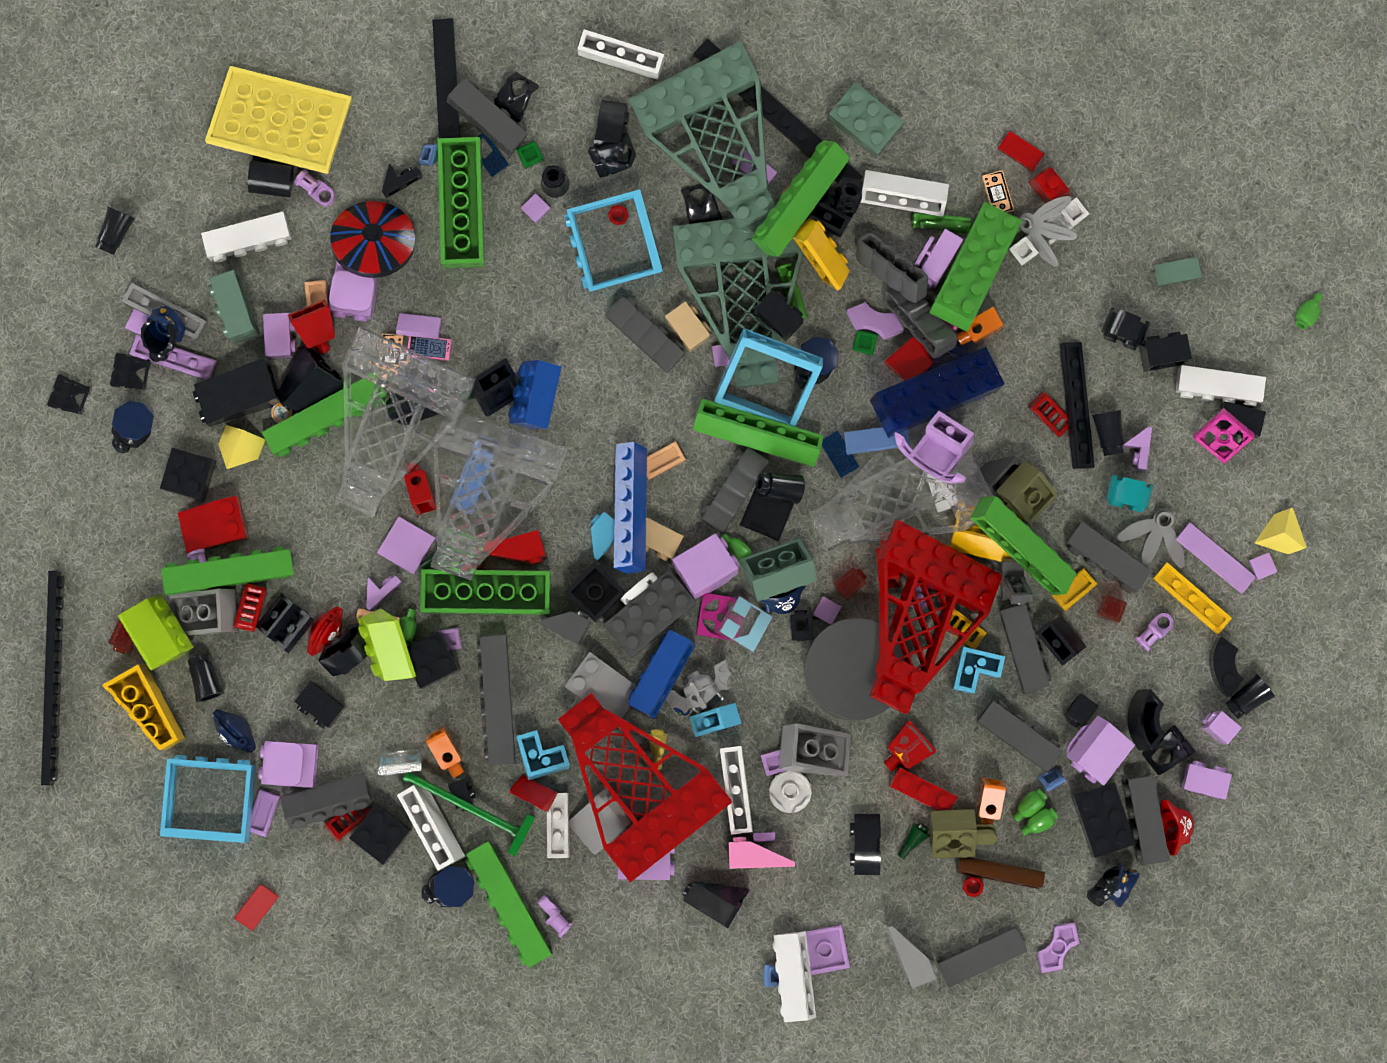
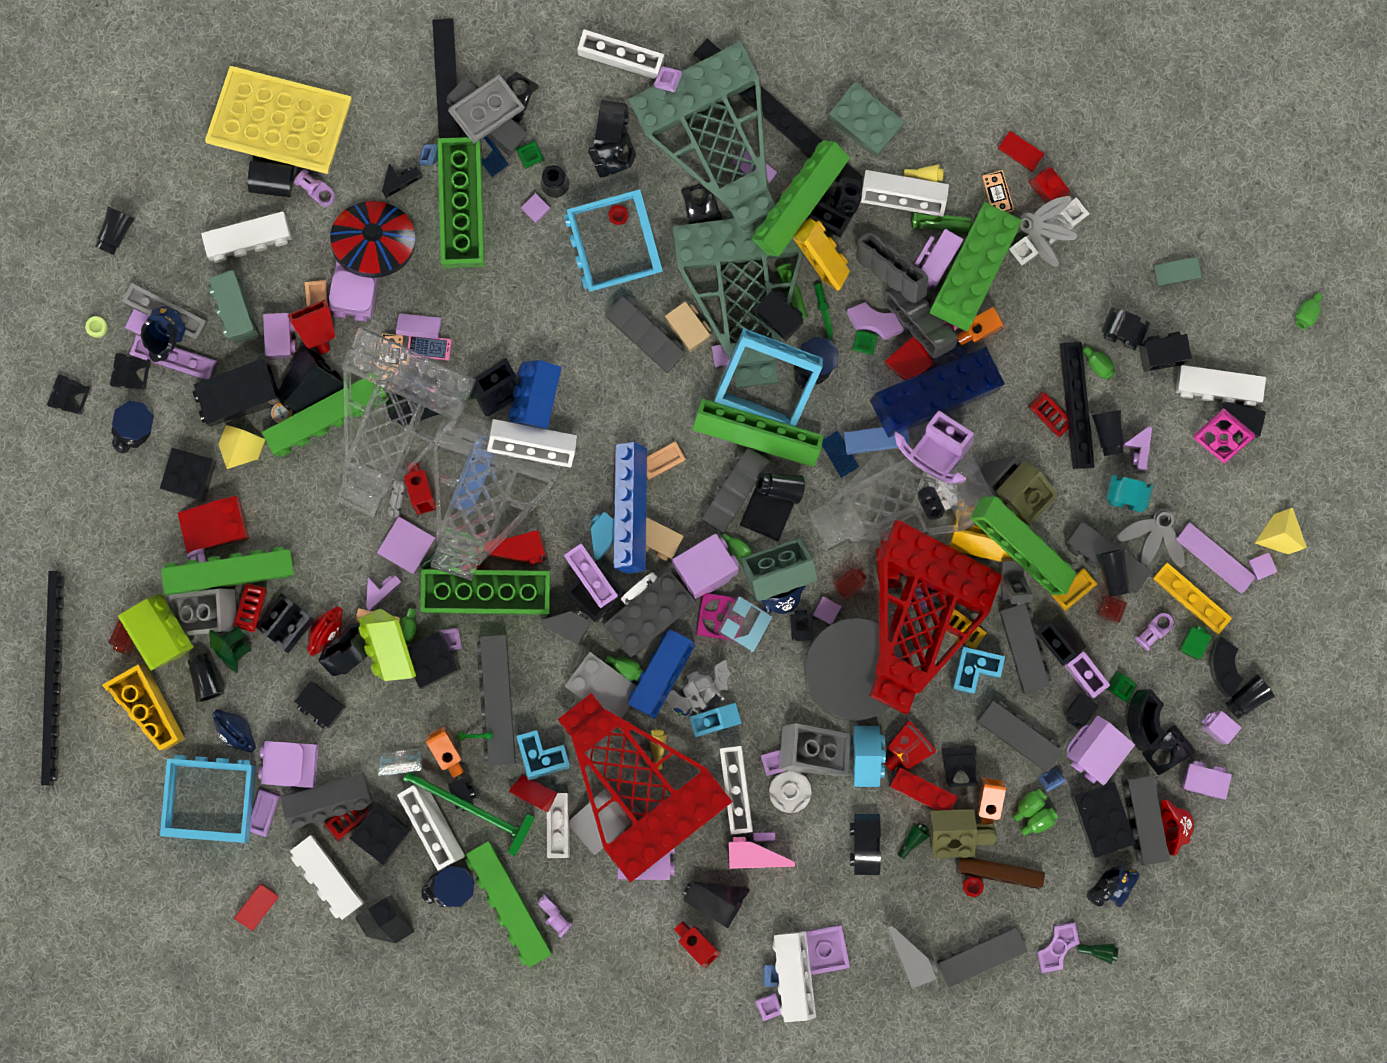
none -> yellowish green tile [85,316,108,338]
none -> dark green connector [209,626,251,673]
none -> white brick [290,835,364,920]
none -> black slope [355,895,414,943]
none -> light grey axle [388,480,406,517]
none -> light grey tile [448,74,525,144]
none -> green hinge [457,731,493,741]
none -> white brick [487,419,577,468]
none -> lavender piece [564,544,618,609]
none -> bright green plant [605,655,644,681]
none -> lavender tile [654,66,682,92]
none -> red torso [674,921,721,968]
none -> lavender tile [756,993,781,1021]
none -> green piece [814,283,833,342]
none -> medium azure brick [853,726,886,787]
none -> light yellow cone [904,164,944,183]
none -> black beam [917,486,945,520]
none -> black piece [942,746,978,788]
none -> lavender brick [1064,651,1110,699]
none -> dark green cone [1078,943,1119,965]
none -> bright green plant [1083,346,1116,380]
none -> black plant [1096,549,1129,597]
none -> green slope [1106,671,1137,702]
none -> green brick [1178,626,1212,660]

